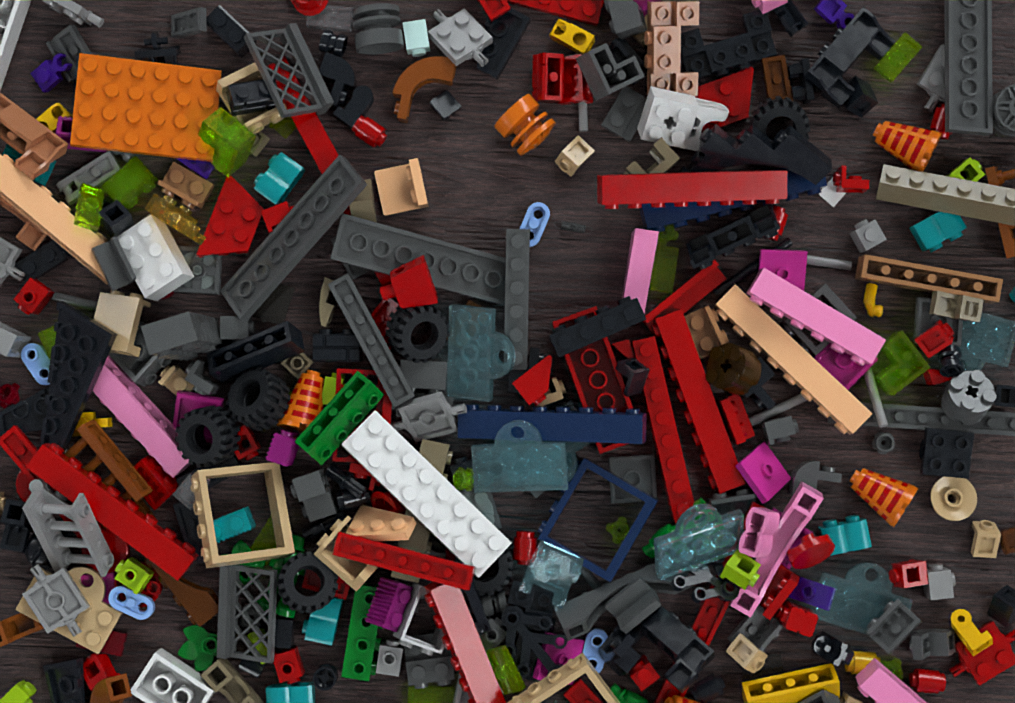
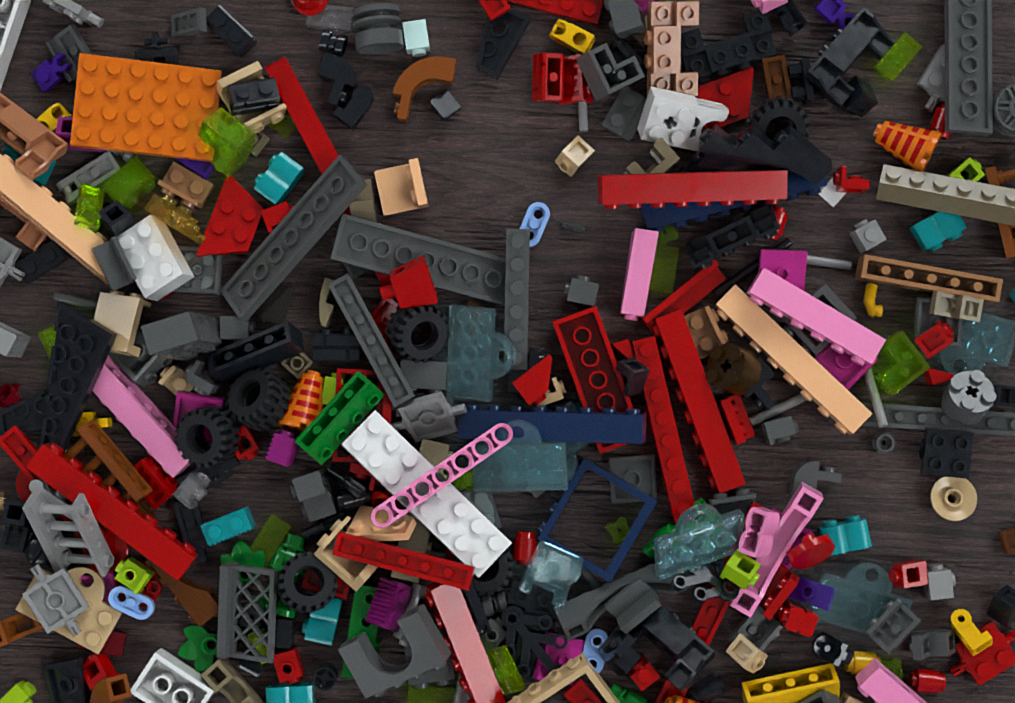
red brick [13,277,54,315] -> none
light blue plate [21,343,50,385] -> none
tan window [190,462,295,568] -> none
dark grey fence [243,23,334,118] -> none
red brick [352,115,387,148] -> none
light grey brick [376,639,404,677] -> none
light grey plate [428,8,493,67] -> none
orange wheel [494,94,556,156] -> none
black brick [549,296,646,358] -> none
dark pink plate [735,441,791,504] -> none
orange cone [849,468,918,527] -> none
black wheel [937,345,964,377] -> none
tan bracket [971,520,1001,558] -> none
none -> dark grey arch [338,604,451,699]
none -> bright pink beam [371,423,513,528]
none -> dark grey brick [563,275,599,307]

